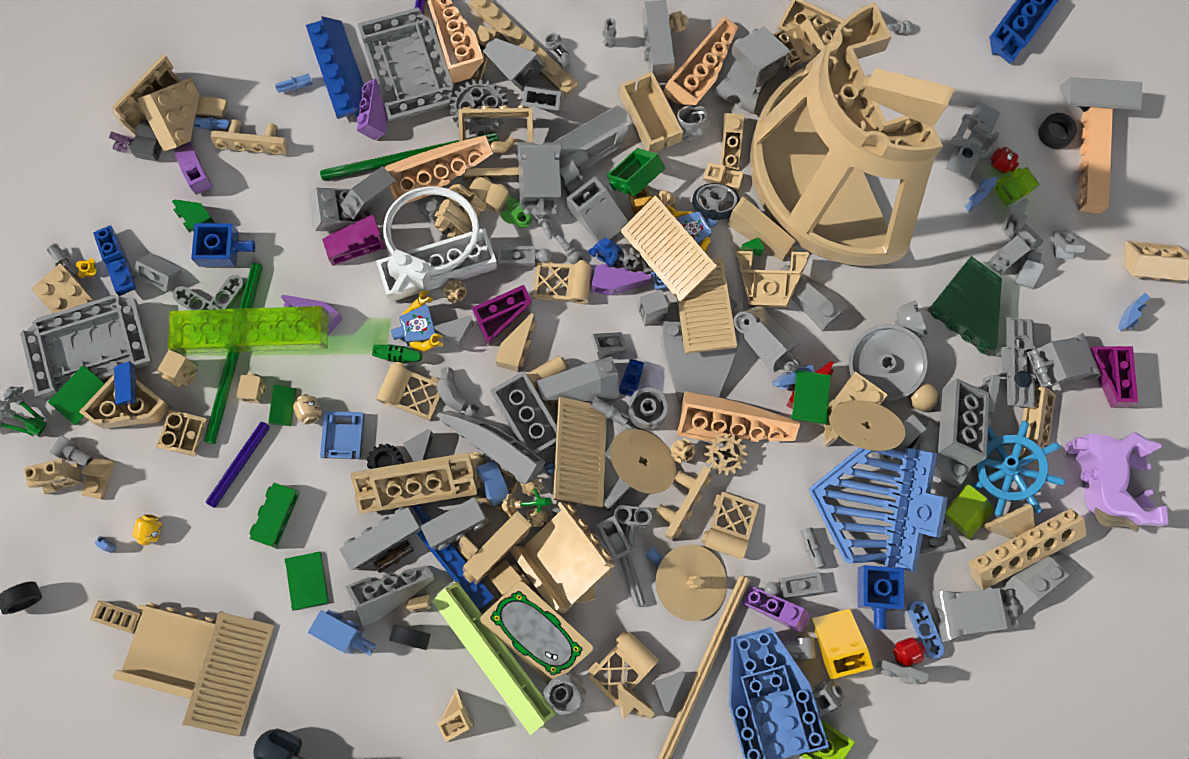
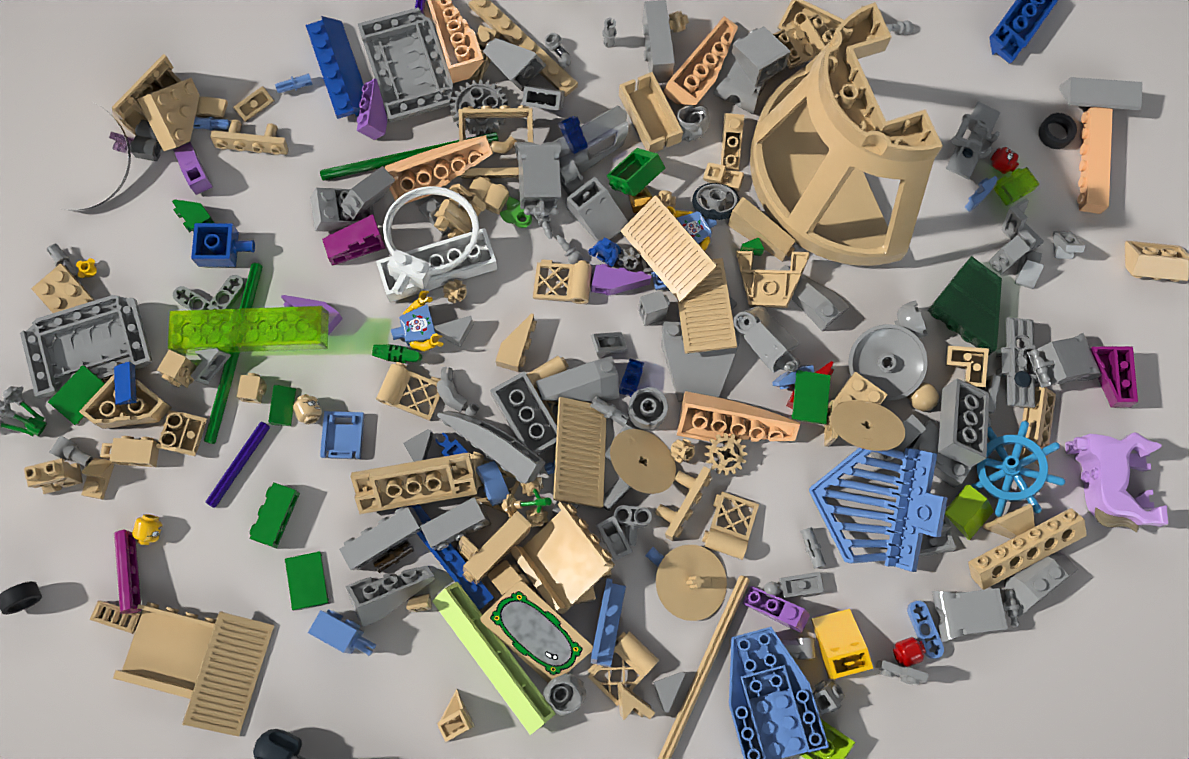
blue slope [93,225,137,296] -> none
medium blue tile [94,536,116,553] -> none
light grey panel [134,253,182,292] -> none
black tyre [367,443,404,469] -> none
black tyre [389,625,431,650] -> none
magenta wedge [472,285,532,345] -> none
light grey plate [498,246,552,266] -> none
light grey axle [620,553,646,607] -> none
blue brick [857,565,904,630] -> none
tan slope [862,68,955,128] -> none
medium blue slope [1118,292,1150,331] -> none
none -> black sticker [63,102,131,210]
none -> tan brick [100,436,159,467]
none -> magenta brick [114,529,142,614]
none -> light grey slope [190,348,231,384]
none -> tan slope [233,86,274,122]
none -> blue plate [435,433,468,457]
none -> clear blue leg [558,116,588,154]
none -> medium blue fence [591,578,626,667]
none -> tan brick [946,346,989,388]

